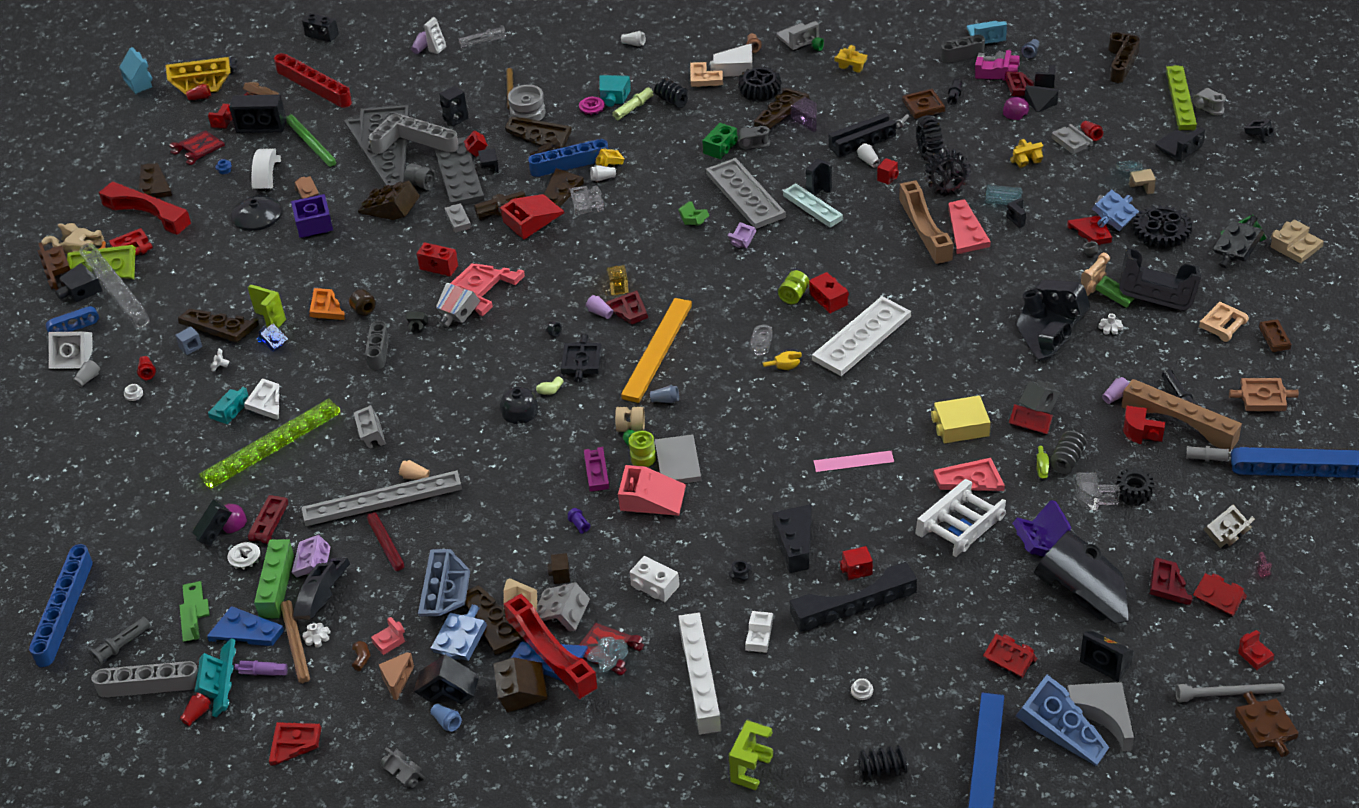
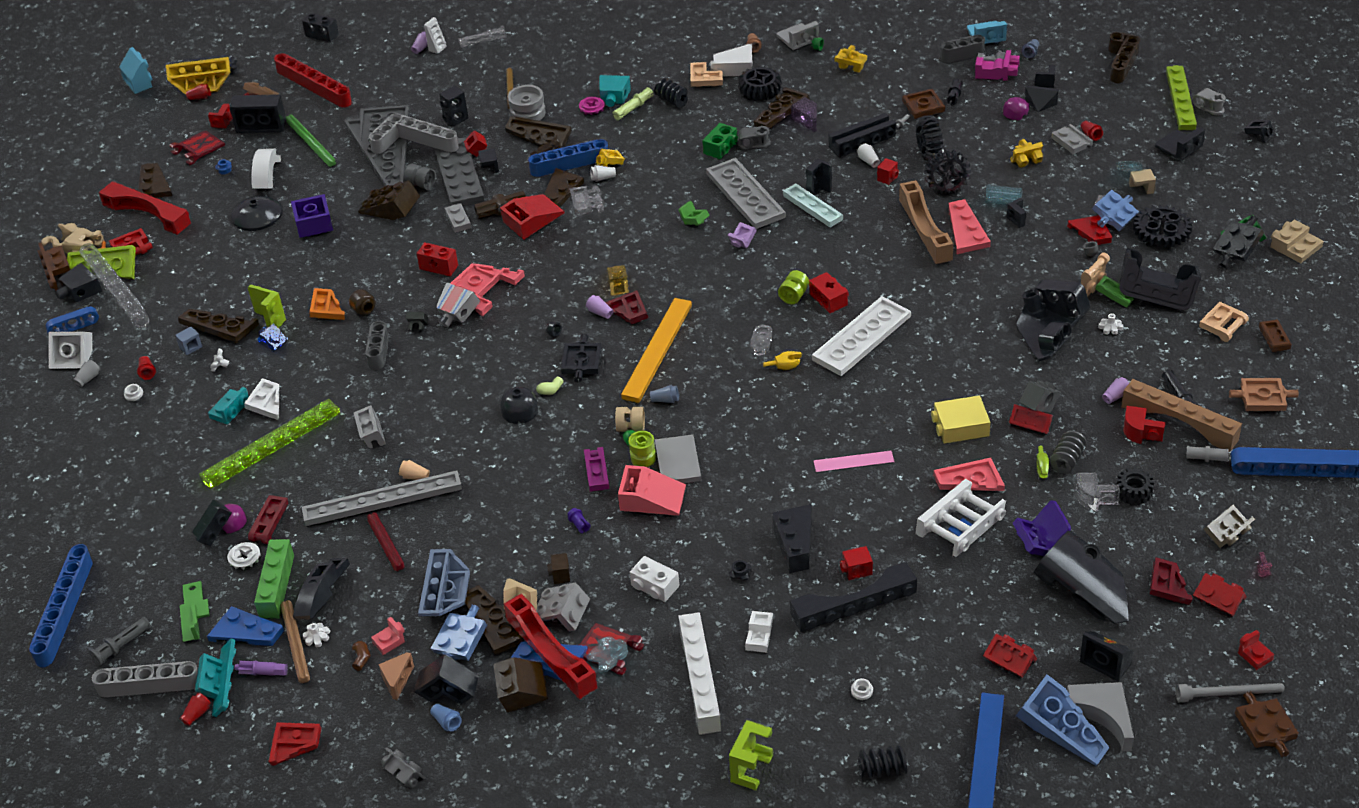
lavender bracket [292,535,330,577] -> none
nougat bracket [294,176,319,199] -> none
white cone [621,31,645,47] -> none
dark red wing [1004,71,1034,97] -> none

